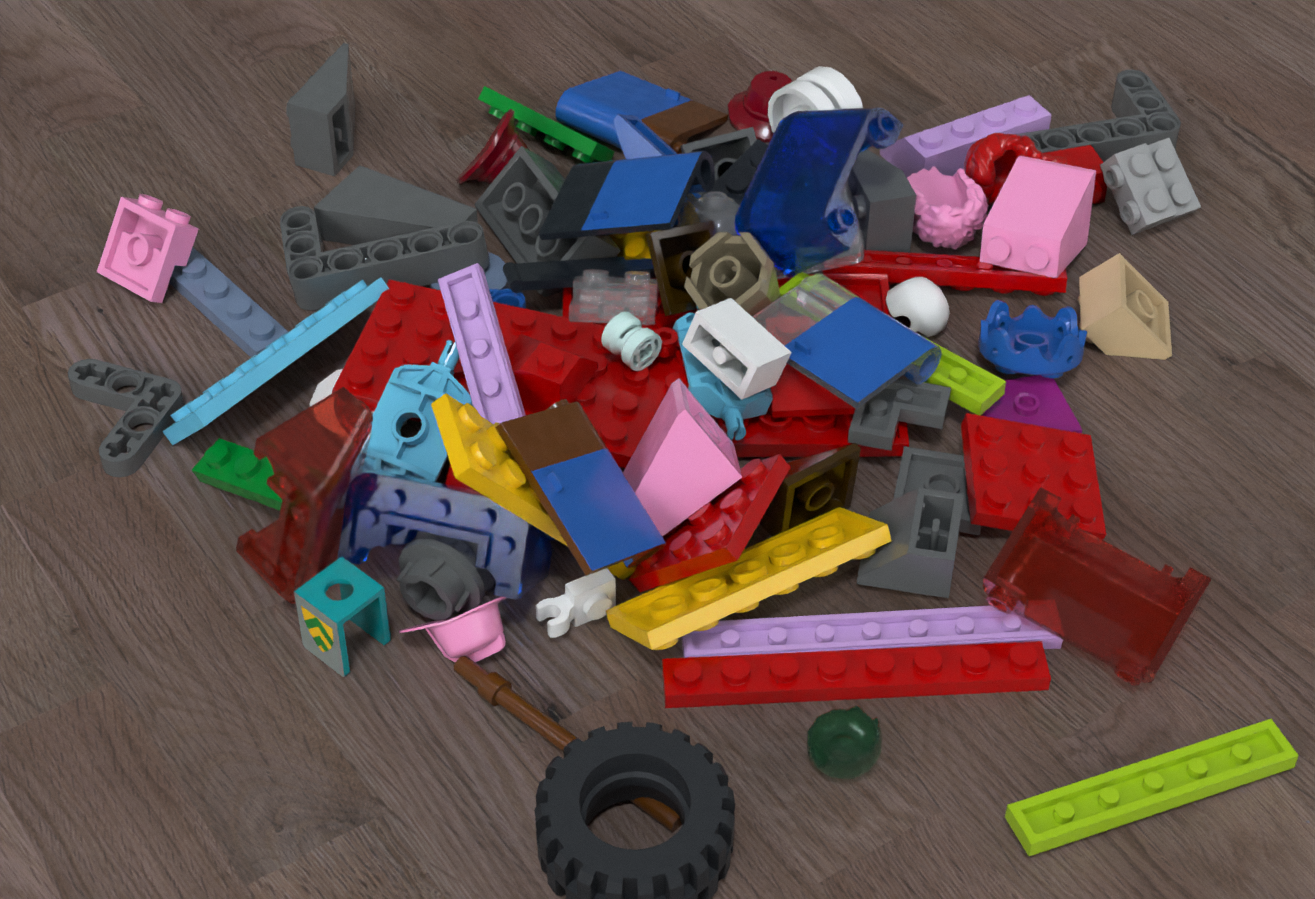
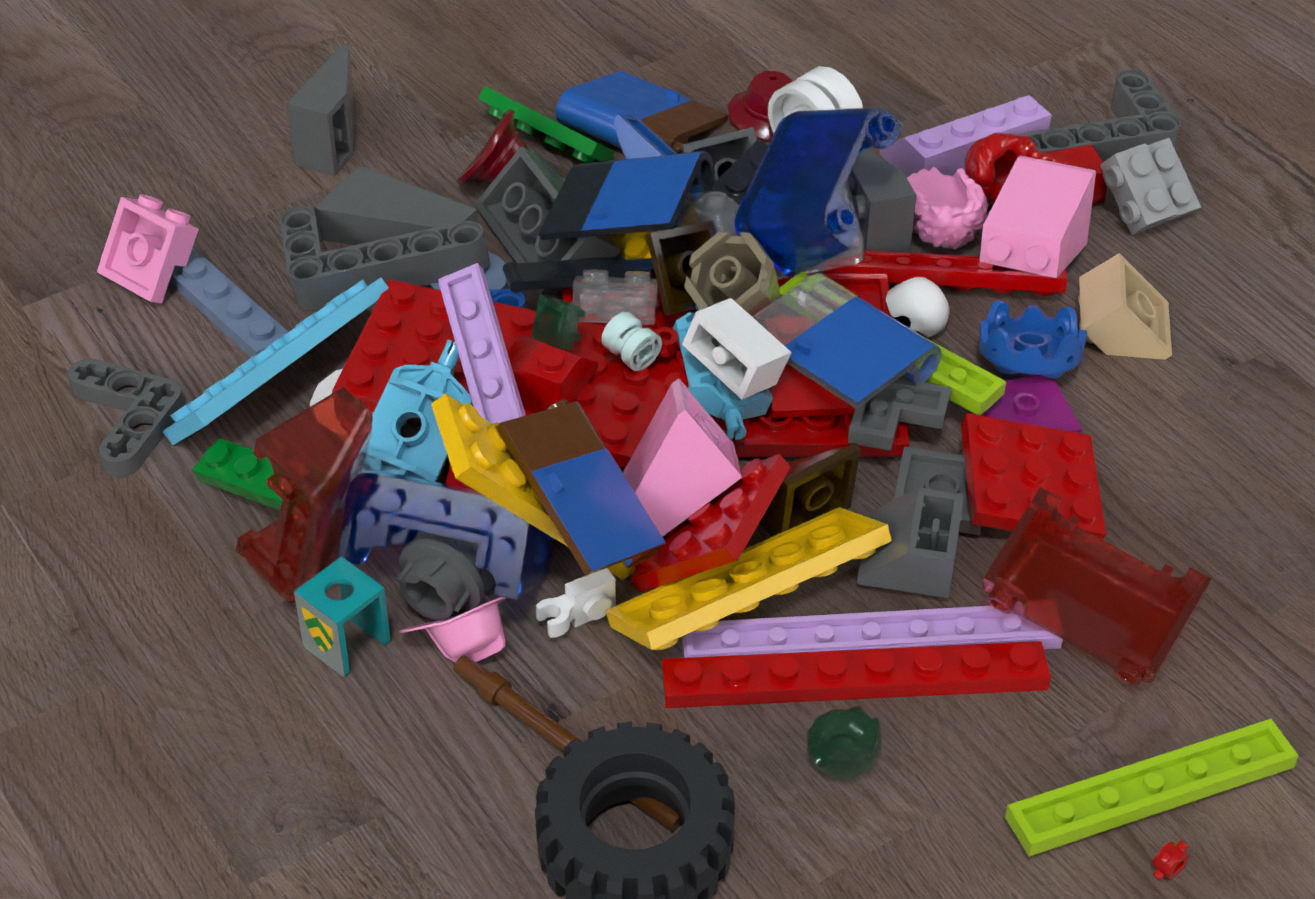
none -> clear green tile [531,295,586,349]
none -> red piece [1152,840,1189,880]

